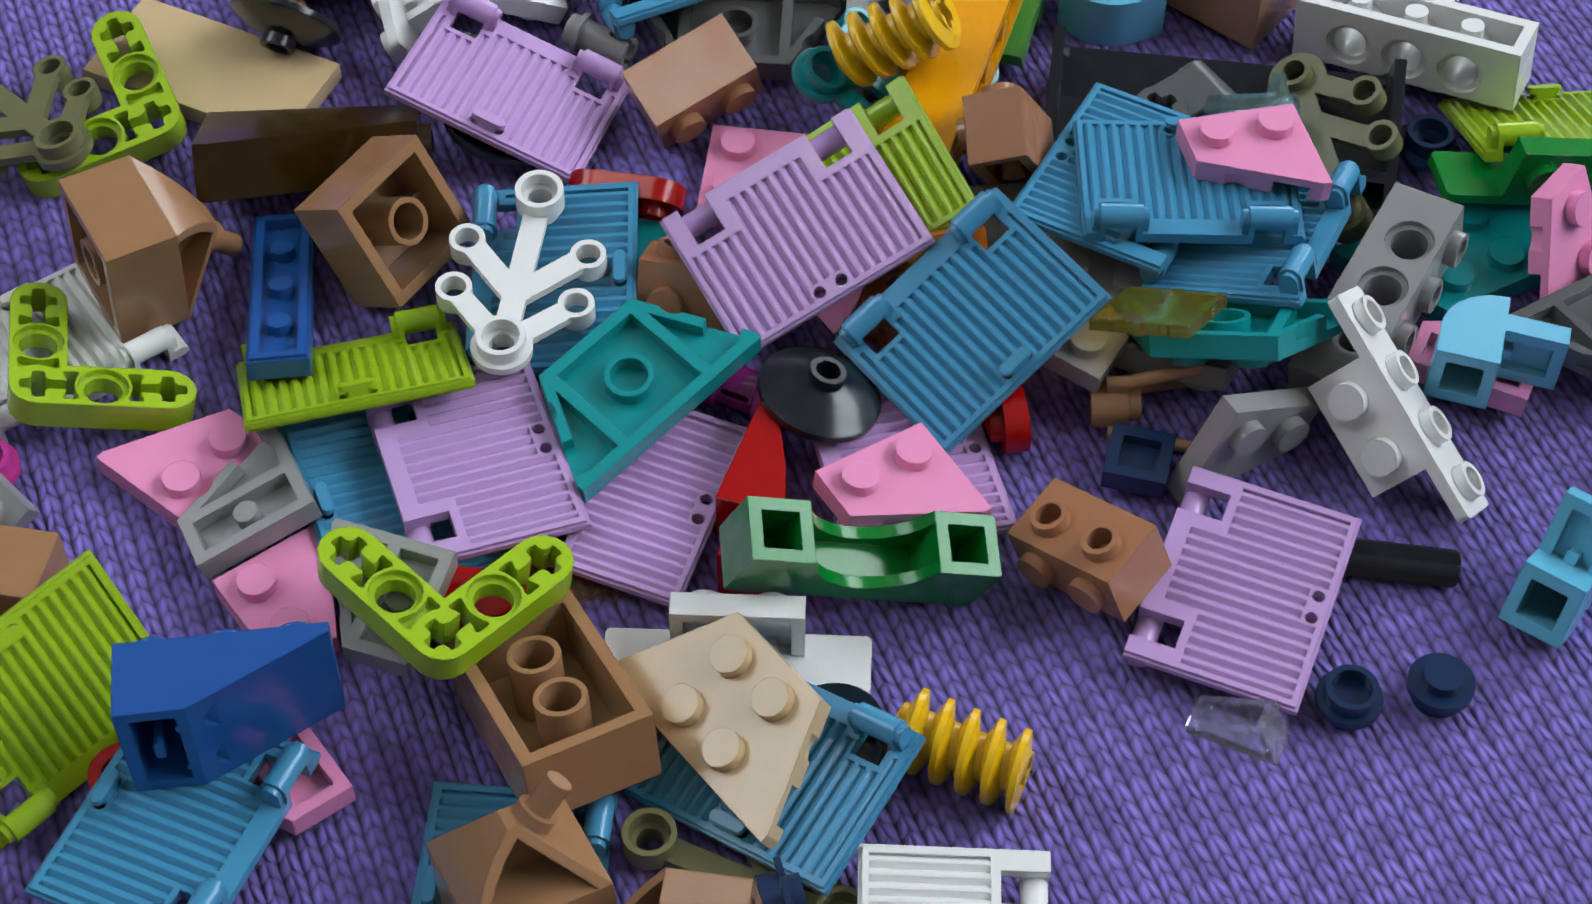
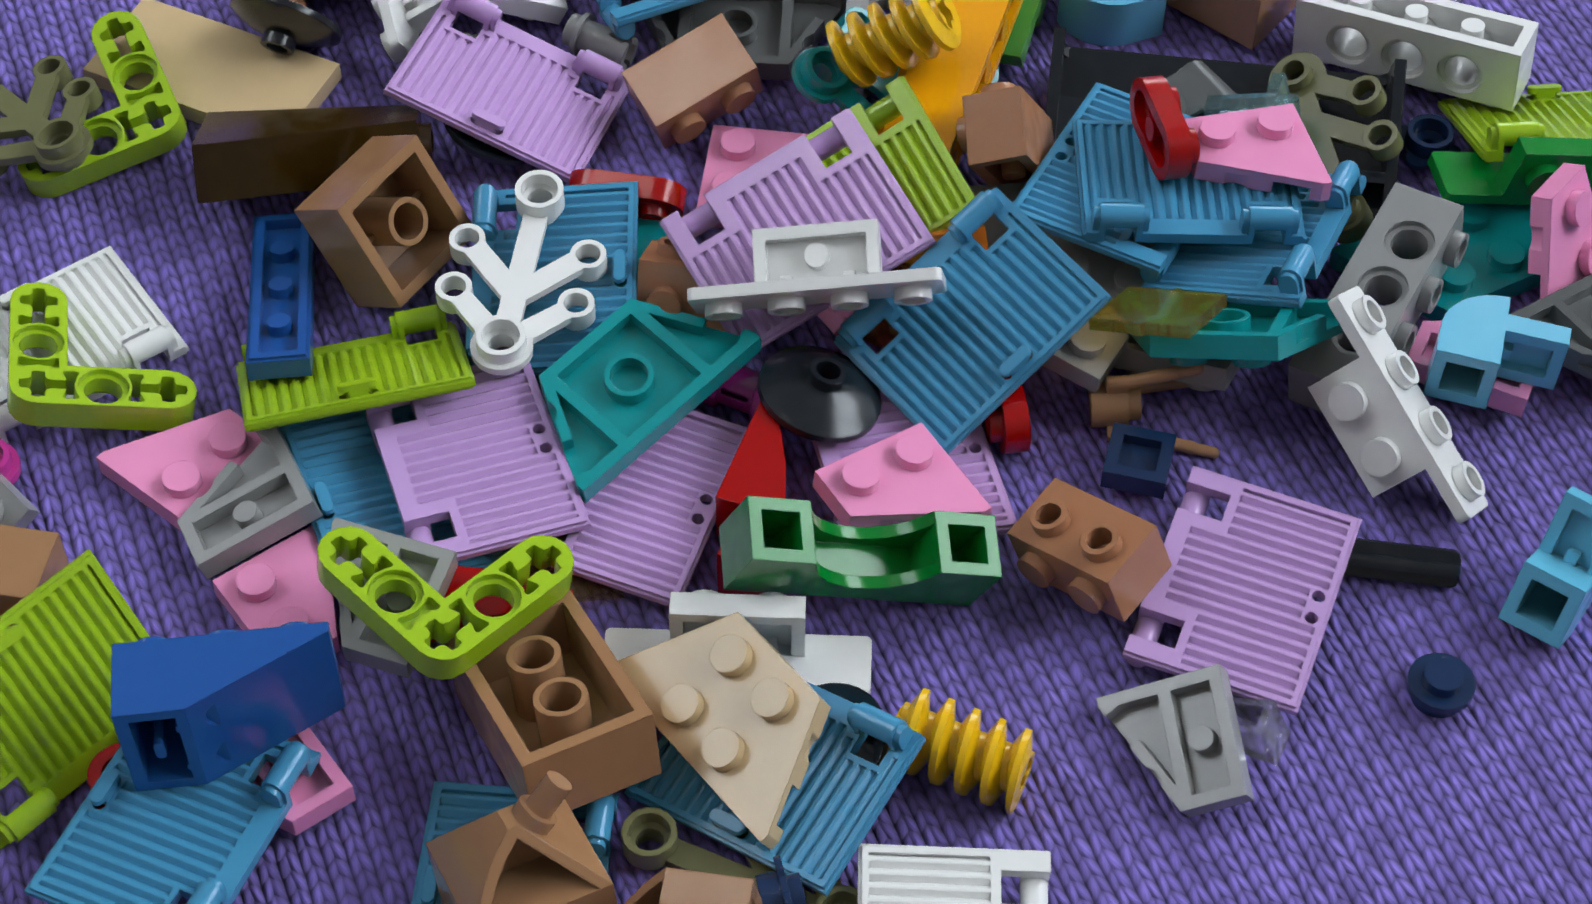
medium nougat piece [58,155,242,344] -> none
light grey wing [1166,386,1320,502] -> none
dark blue plate [1314,664,1384,730] -> none
none -> white bracket [687,219,947,321]
none -> light grey wing [1096,664,1255,818]
none -> red plate [1130,75,1200,181]

